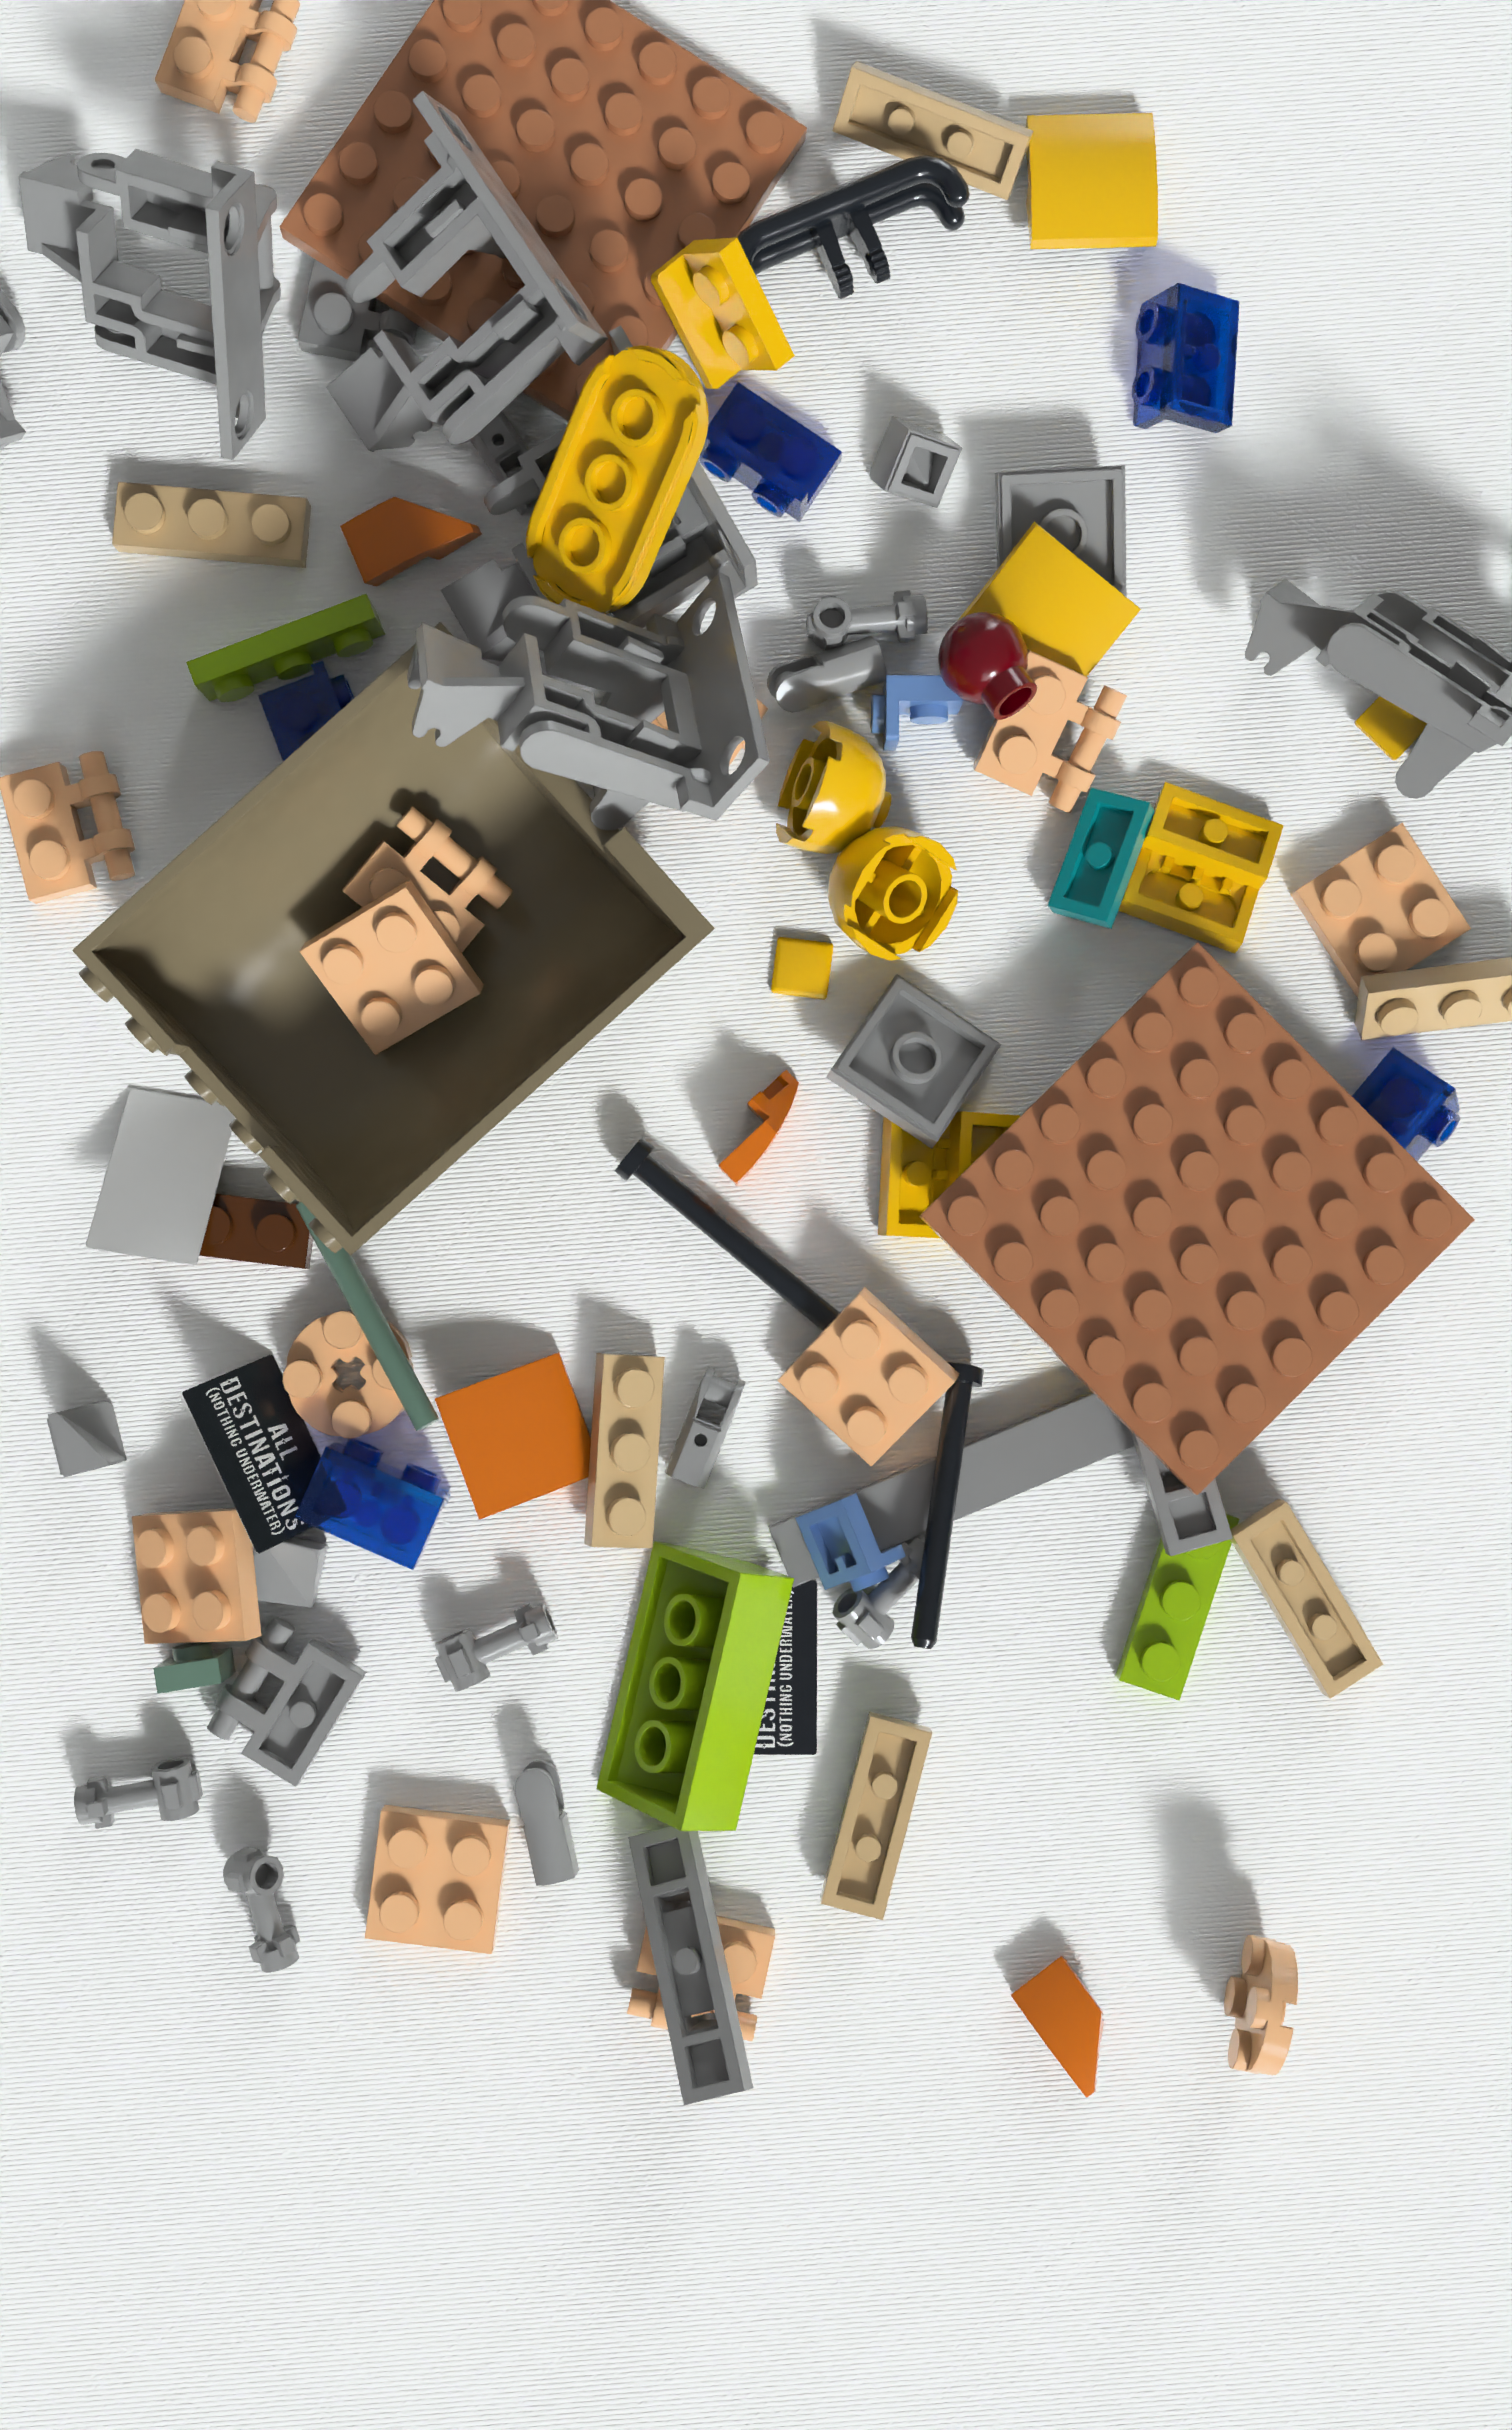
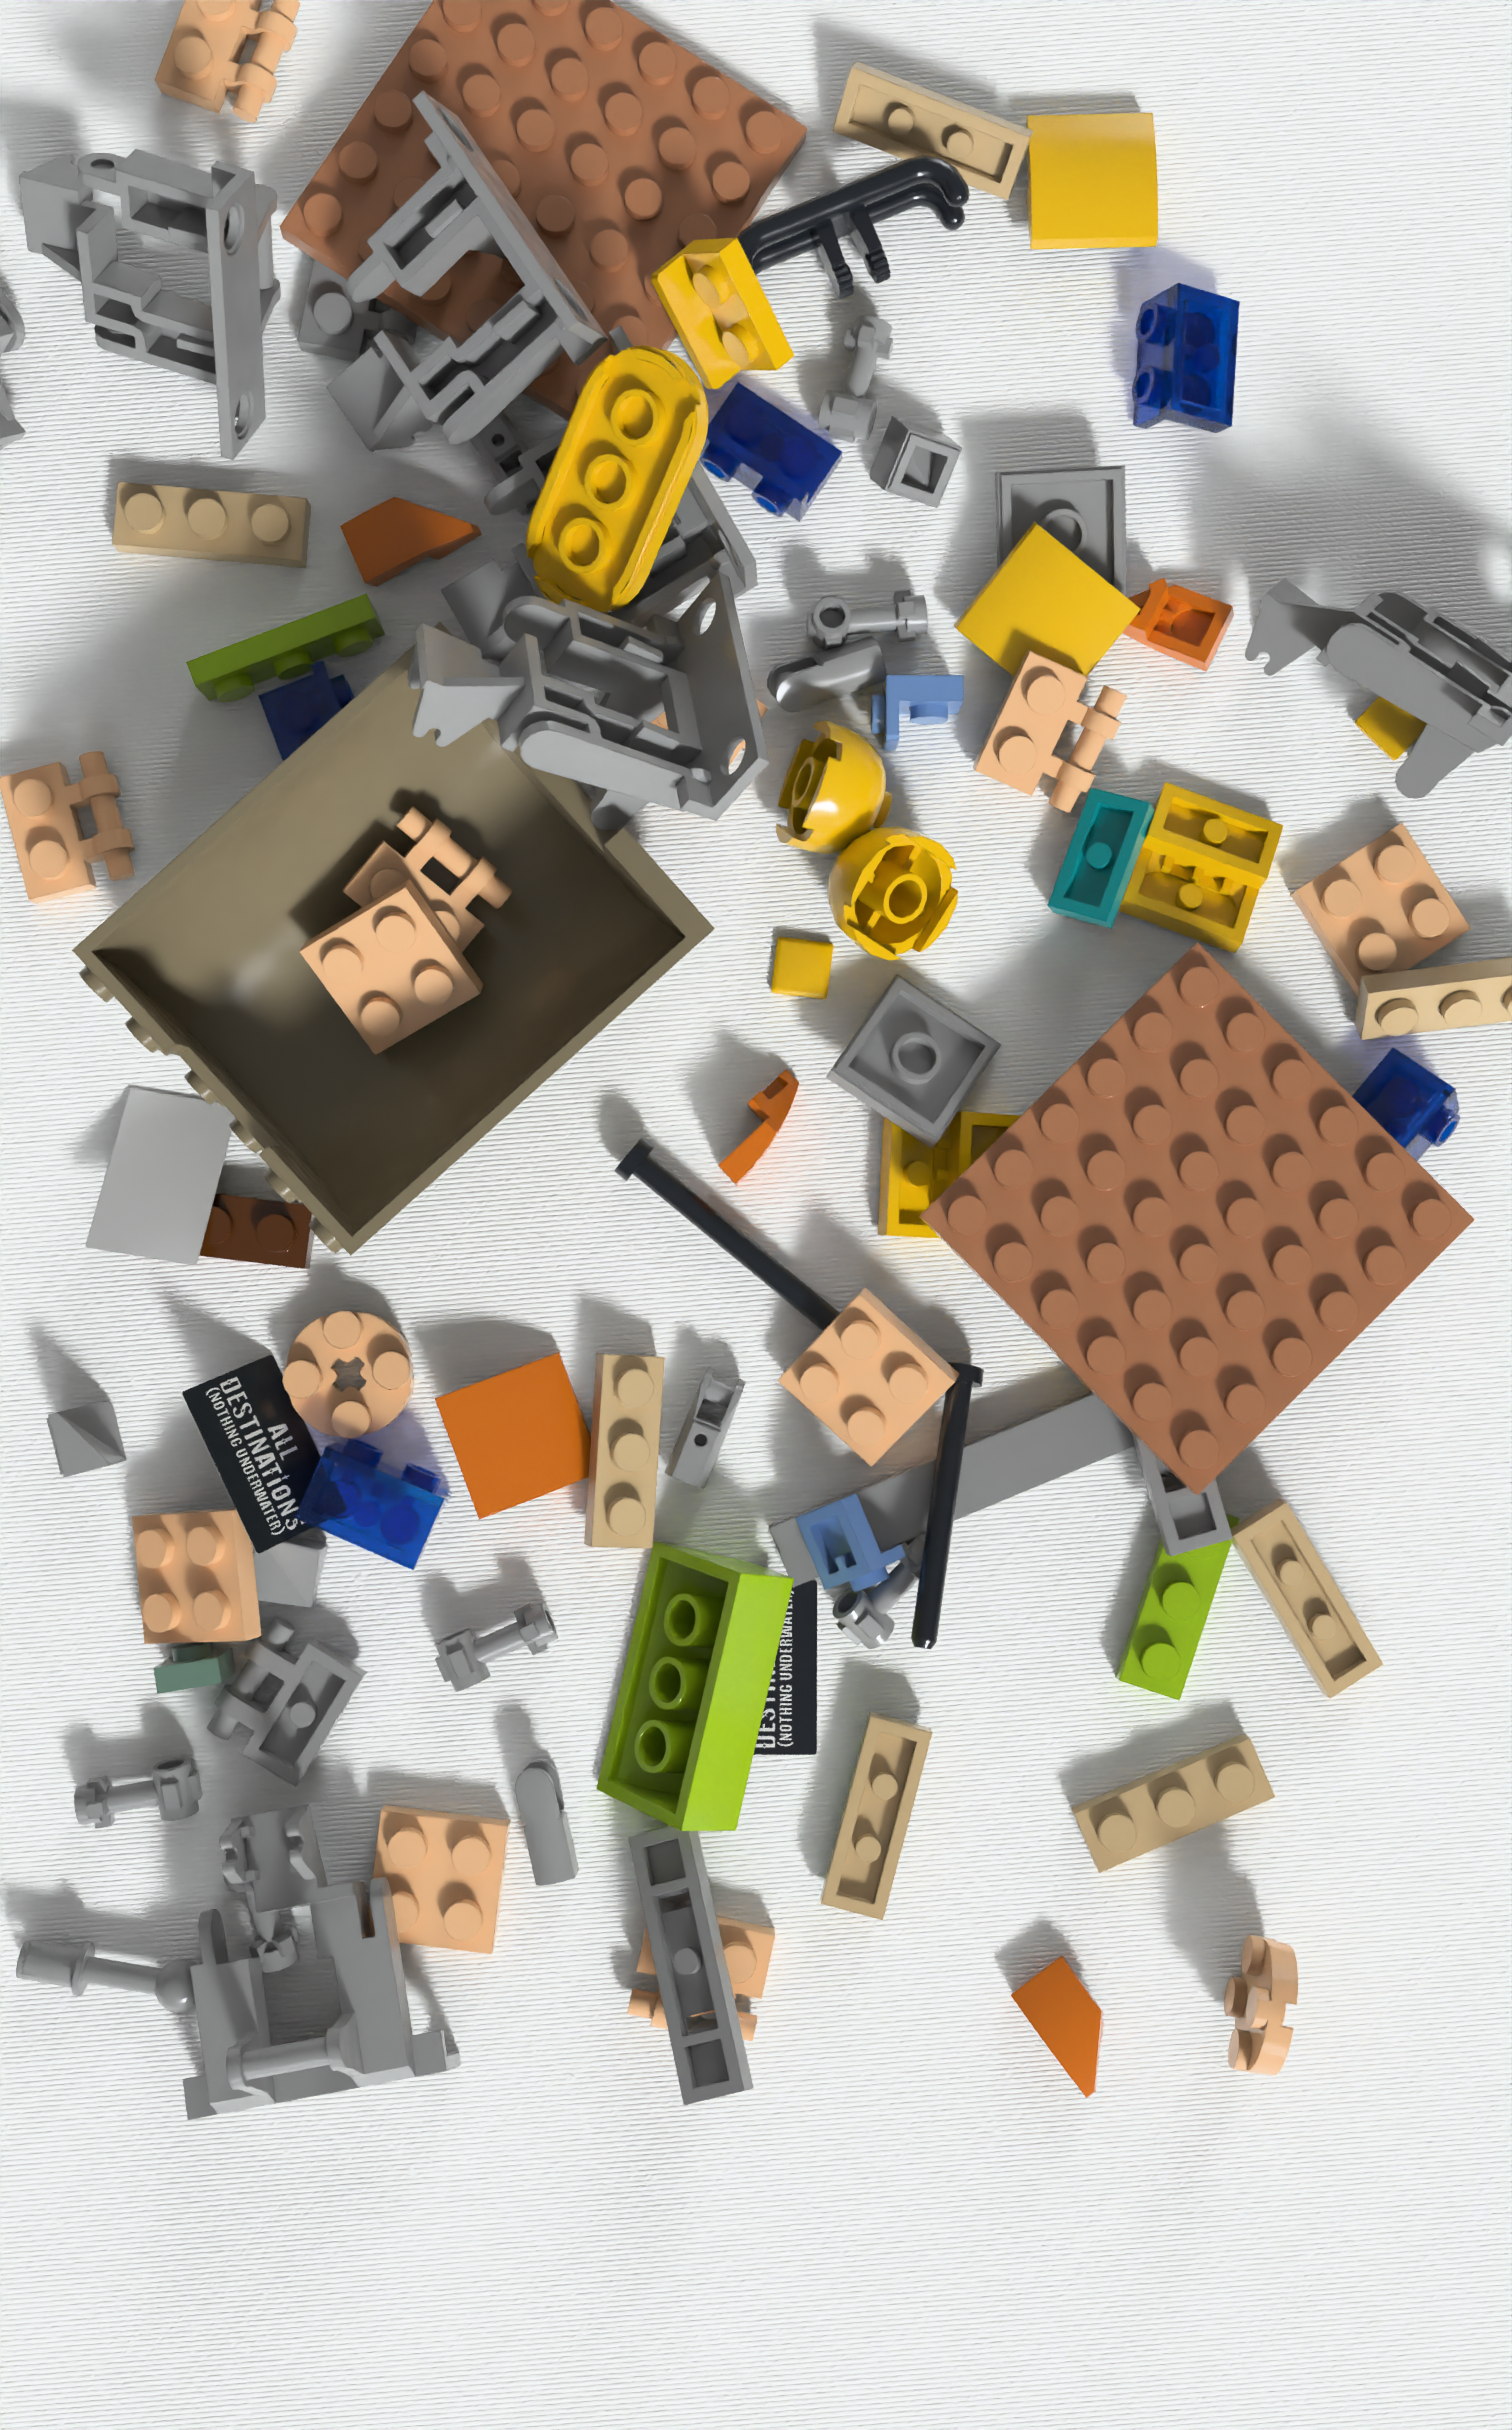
sand green bar [296,1202,439,1431] -> none
dark red piece [938,612,1037,720] -> none
none -> light grey pin [16,1940,198,2013]
none -> light grey container [182,1804,461,2120]
none -> light grey bar [818,315,894,443]
none -> tan plate [1071,1733,1275,1873]
none -> orange slope [1122,578,1234,672]

